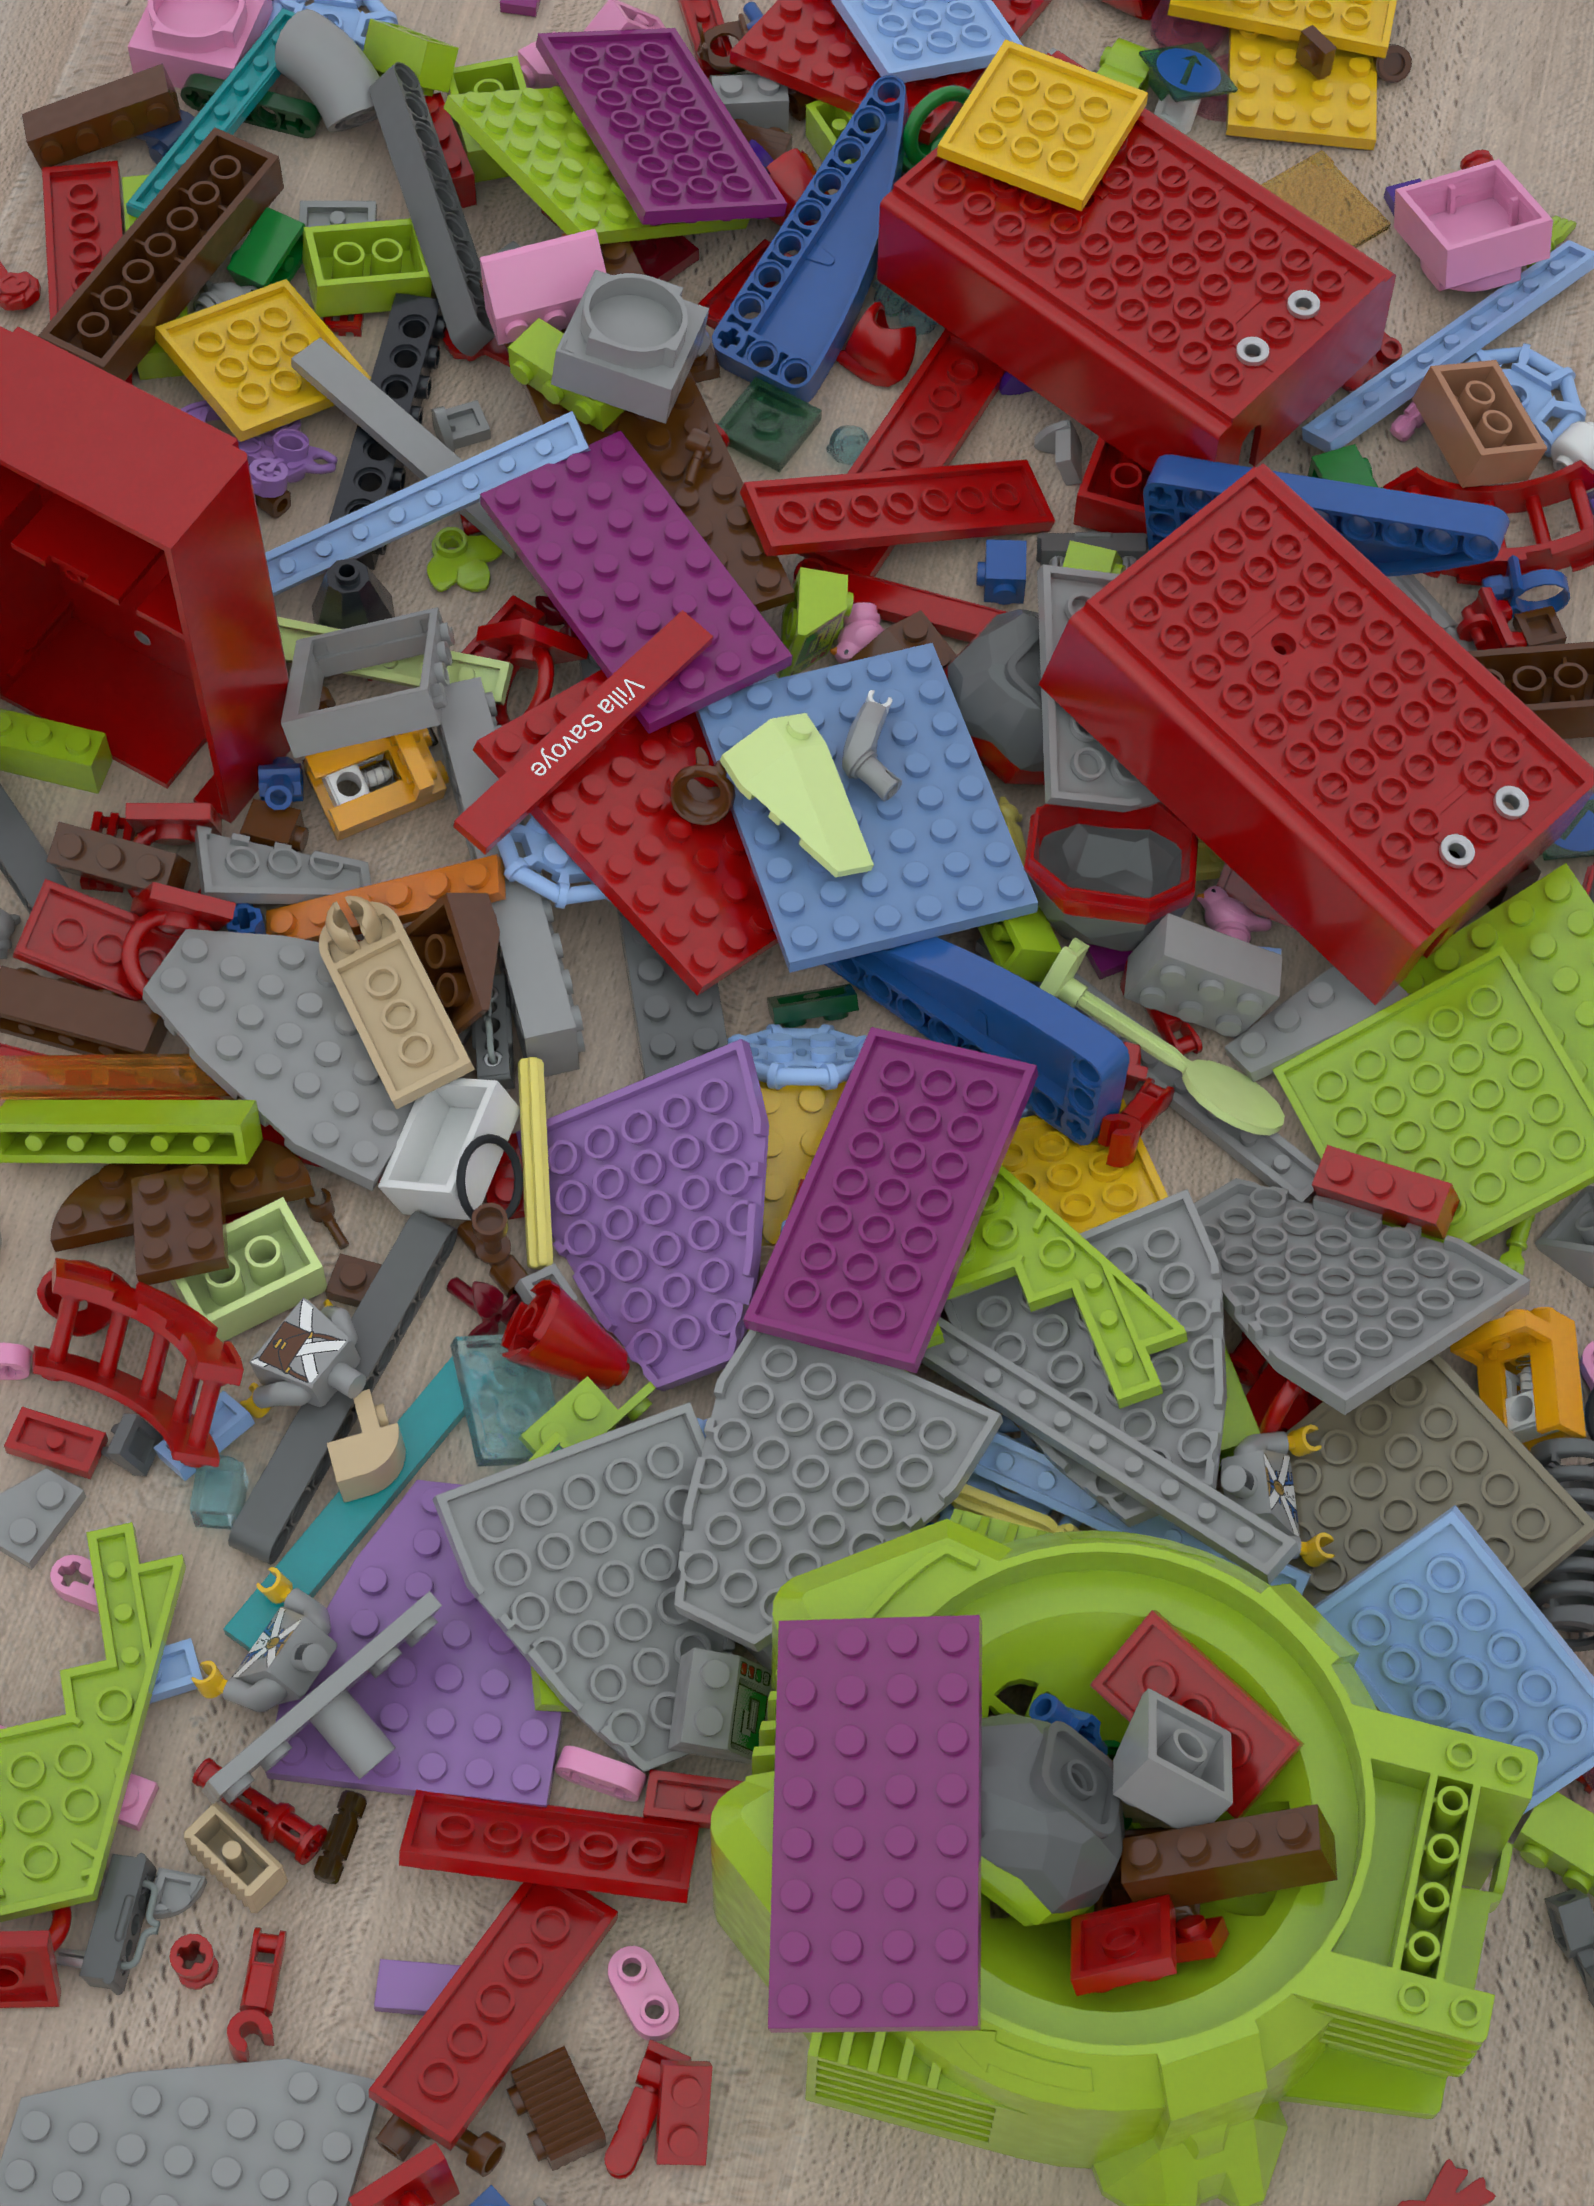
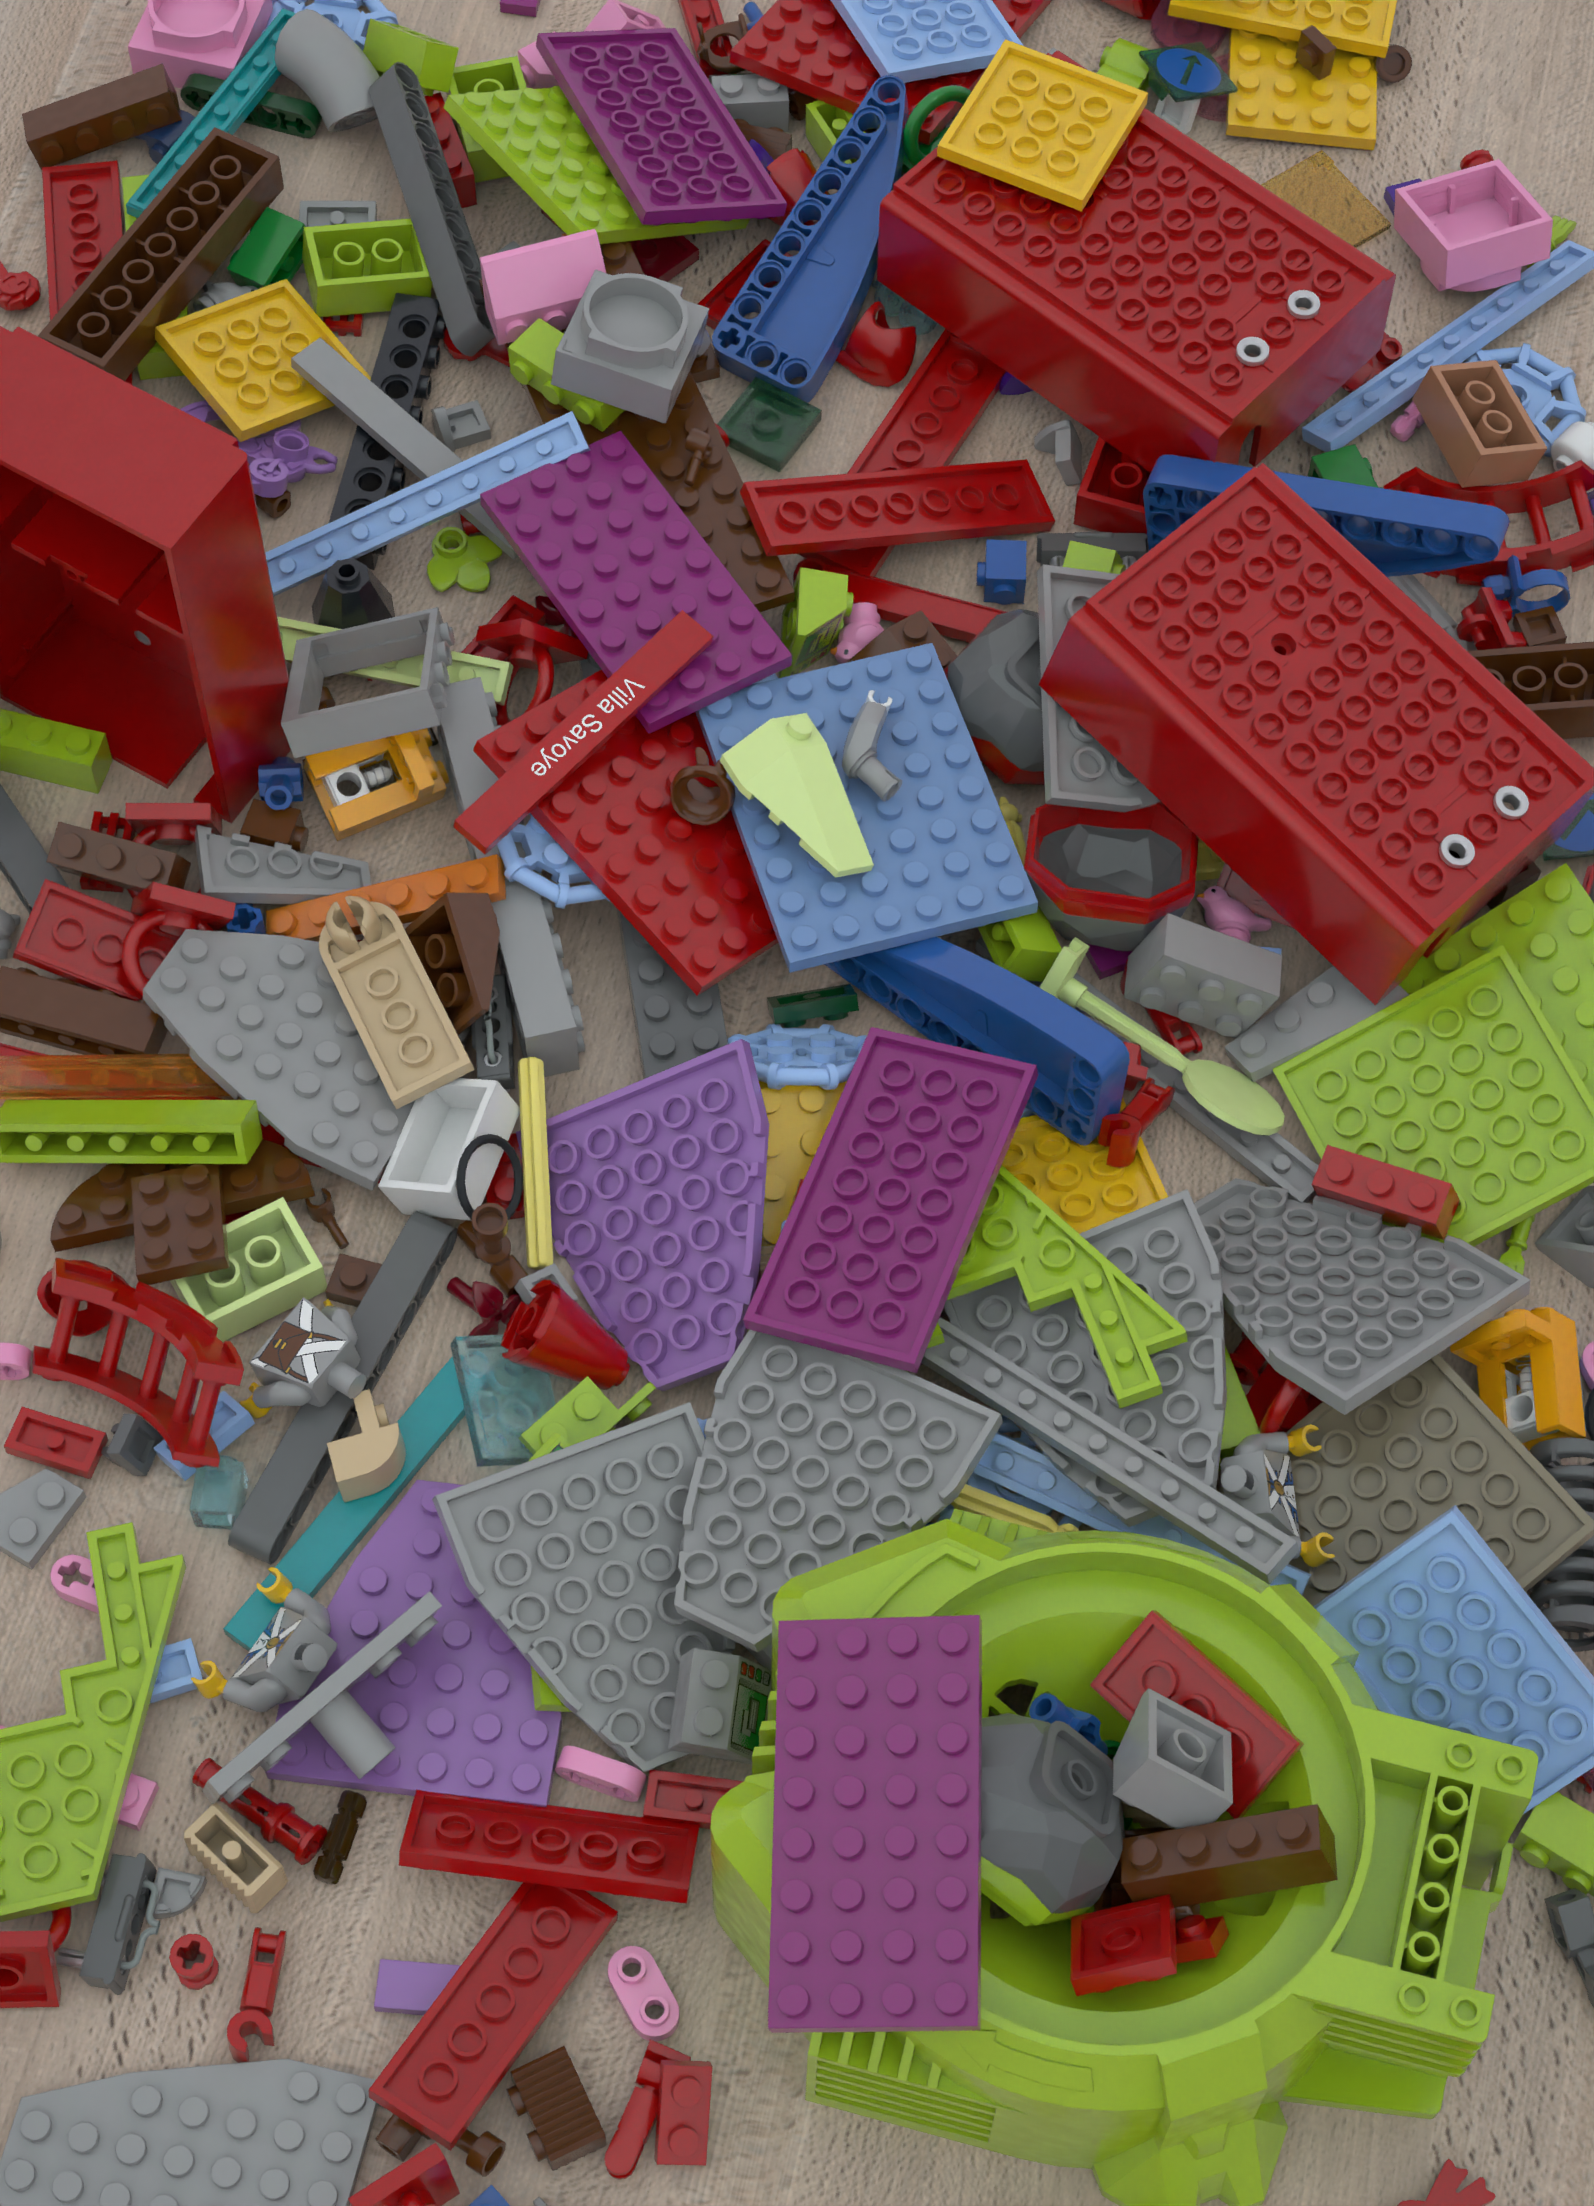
clear light blue tile [826,425,869,465] -> none

